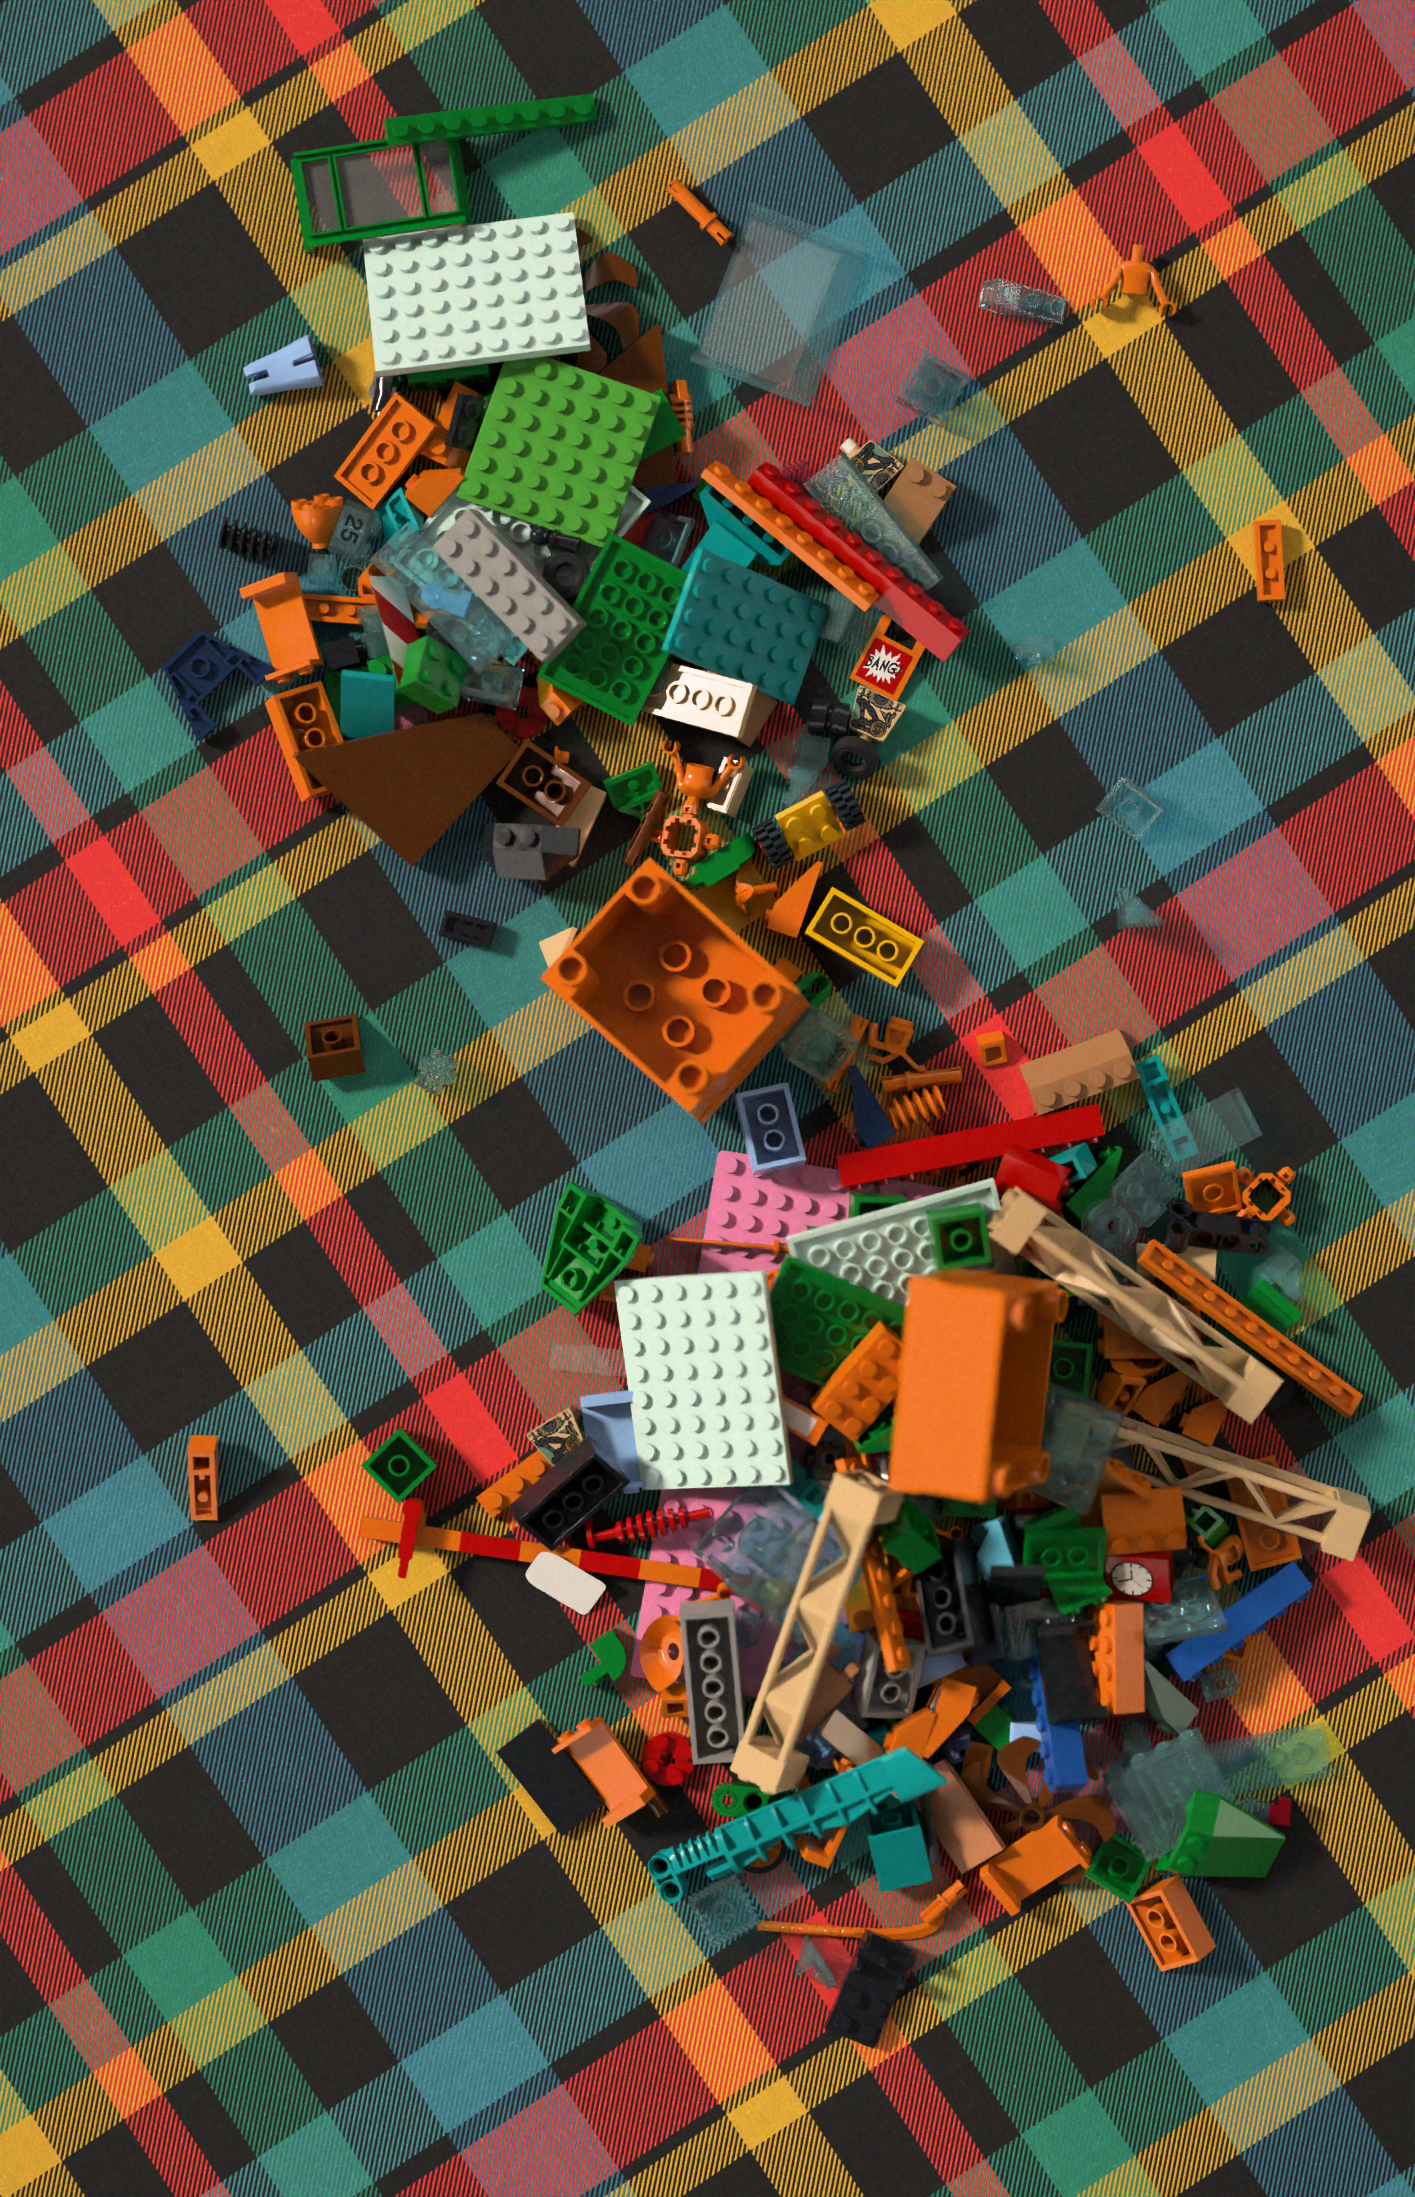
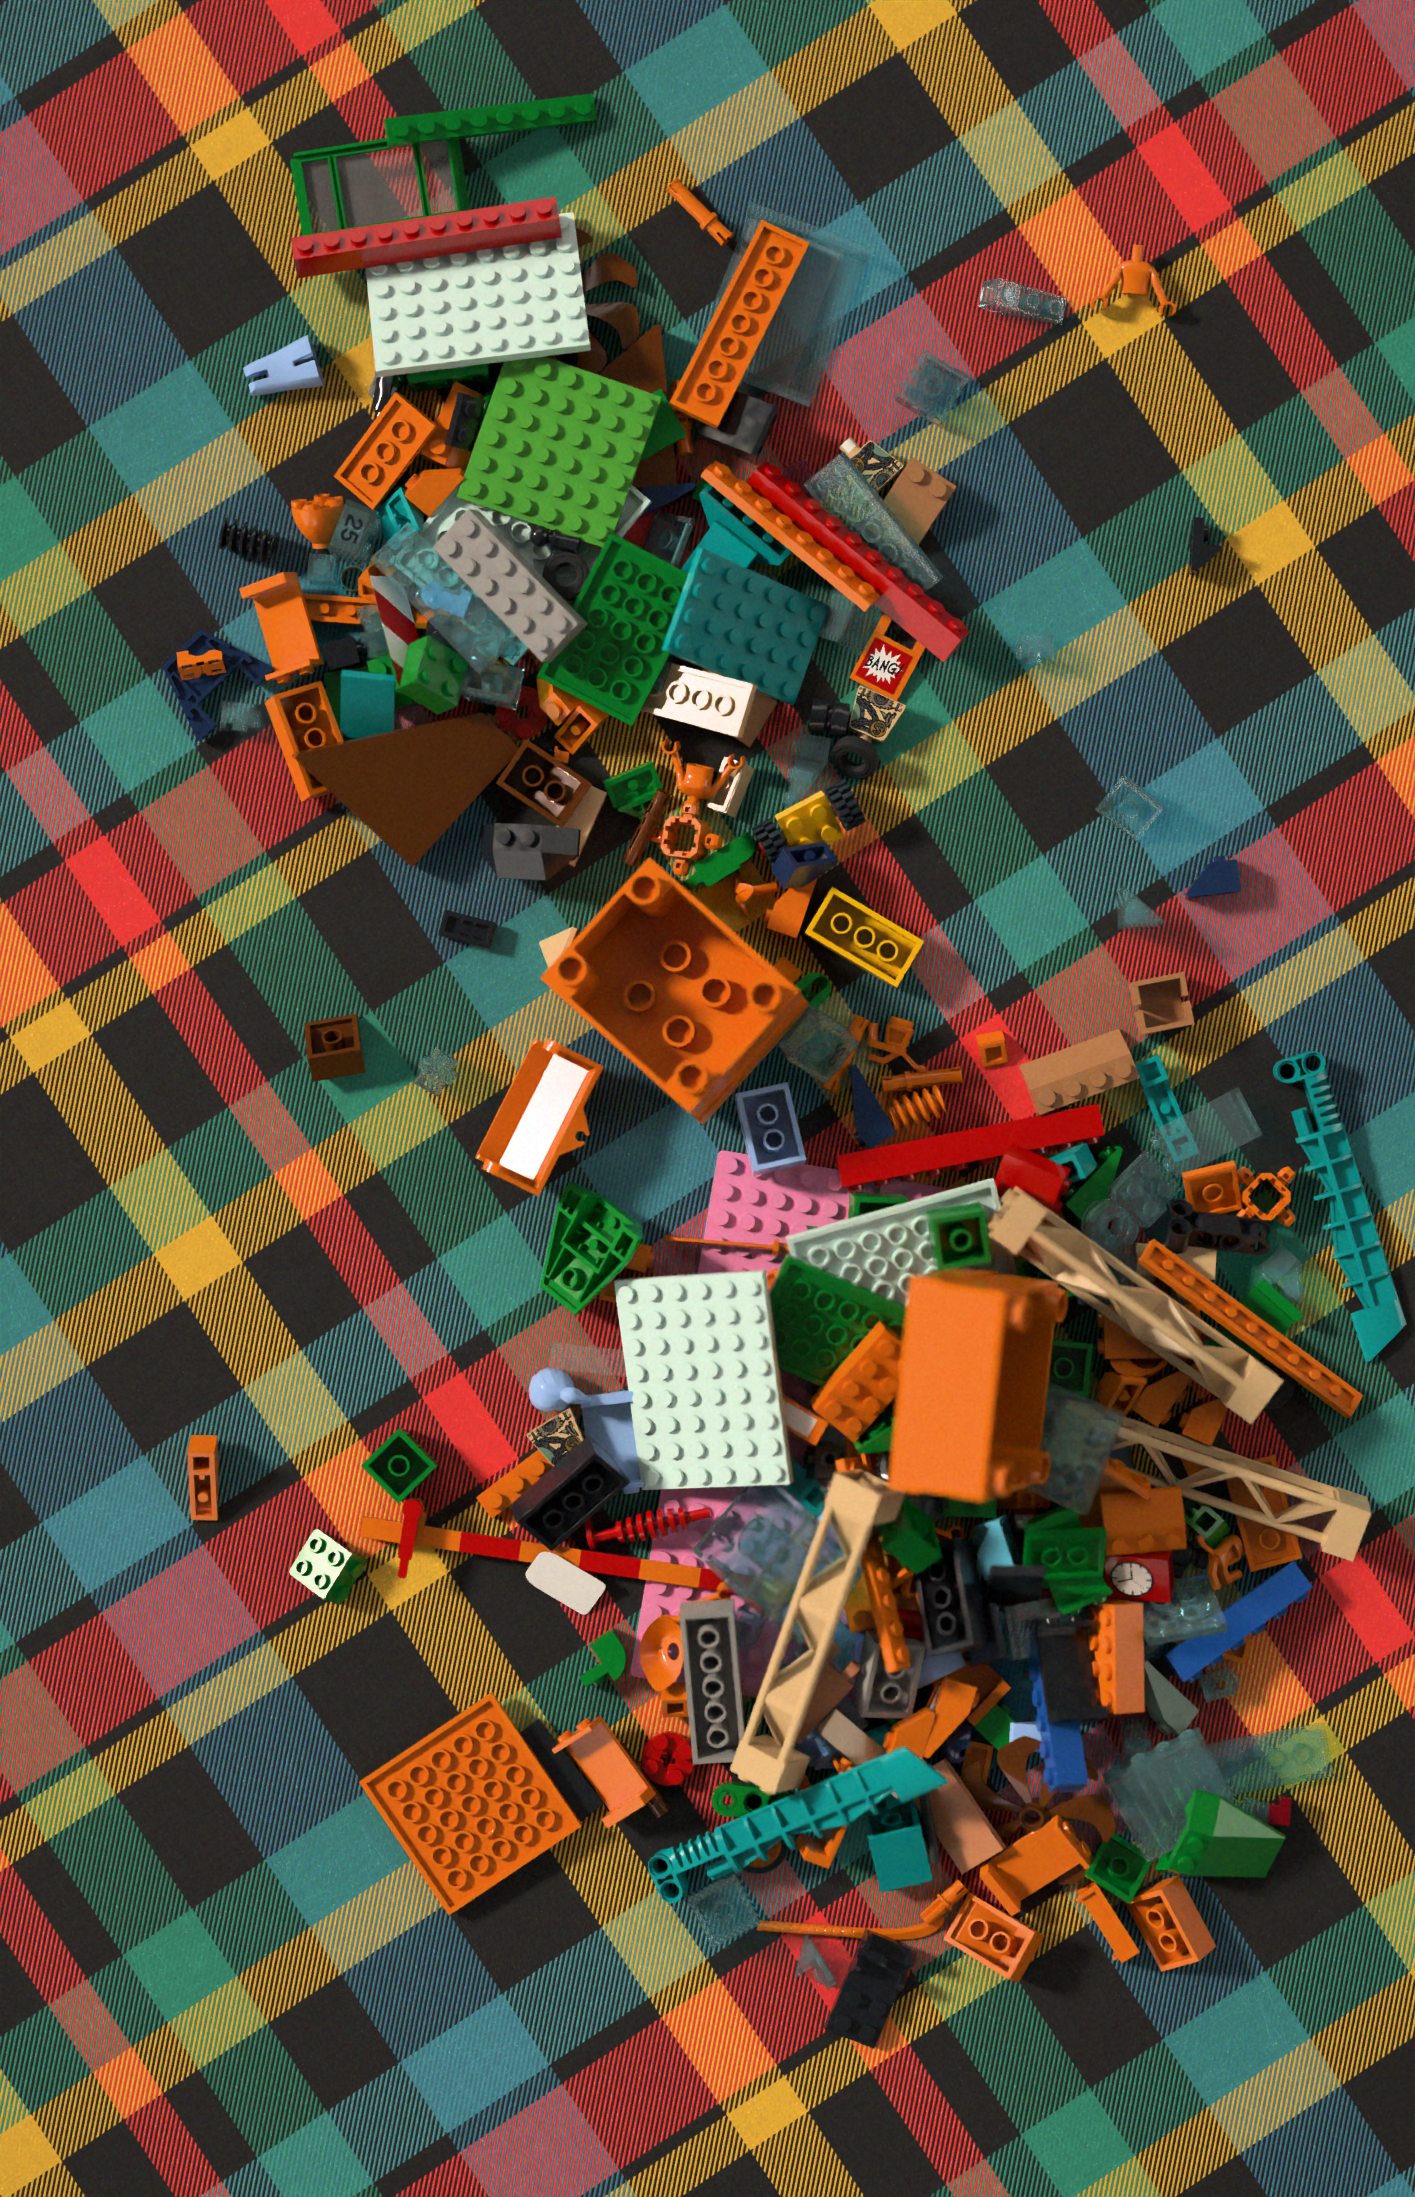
orange plate [1253,519,1285,602] -> none
none -> orange piece [176,650,226,681]
none -> clear light blue brick [220,701,261,732]
none -> bracket [289,1529,368,1605]
none -> red brick [291,197,562,278]
none -> orange plate [359,1692,582,1915]
none -> orange piece [475,1038,604,1197]
none -> light blue hair [529,1367,591,1412]
none -> orange slope [554,701,610,755]
none -> orange plate [669,220,810,429]
none -> black slope [695,391,779,464]
none -> dark blue slope [771,842,838,889]
none -> orange slope [944,1892,1045,1983]
none -> orange container [1075,1881,1140,1963]
none -> medium nougat piece [1128,972,1195,1035]
none -> dark blue slope [1184,855,1241,899]
none -> black slope [1188,517,1224,574]
none -> teal piece [1273,1051,1407,1362]

